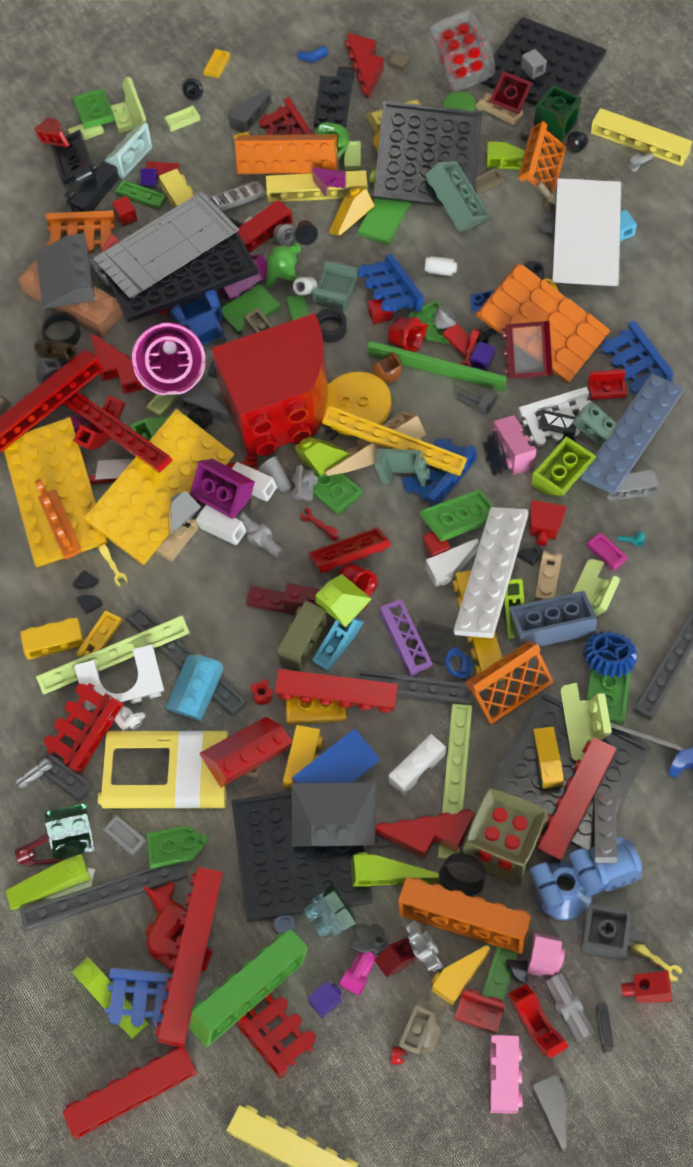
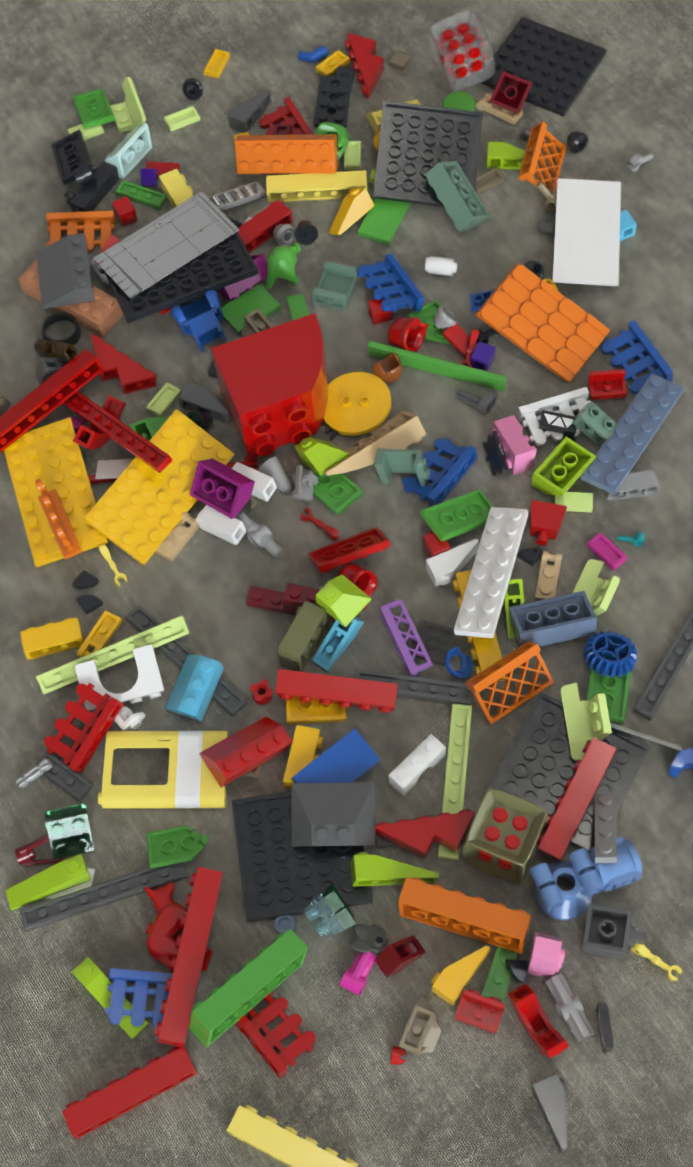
red slope [34,118,69,147] -> none
light grey tile [103,815,147,857] -> none
dark pink cone [132,322,205,396] -> none
light grey slope [169,491,201,536] -> none
white head [293,277,317,295] -> none
dark purple brick [307,981,342,1019] -> none
magenta slope [312,168,347,196] -> none
black tyre [316,308,347,343] -> none
yellow tile [322,405,467,476] -> none
light grey gear [405,920,444,973] -> none
black tyre [439,853,486,896] -> none
bright pink wedge [489,1035,523,1114] -> none
window [502,320,553,379] -> none
light grey brick [521,49,547,79] -> none
dark green brick [533,85,581,142] -> none
yellow slope [533,727,564,789] -> none
light yellow brick [591,108,692,166] -> none
red torso [621,971,672,1003] -> none
none -> yellow plate [316,50,350,76]
none -> yellowish green tile [555,492,593,513]

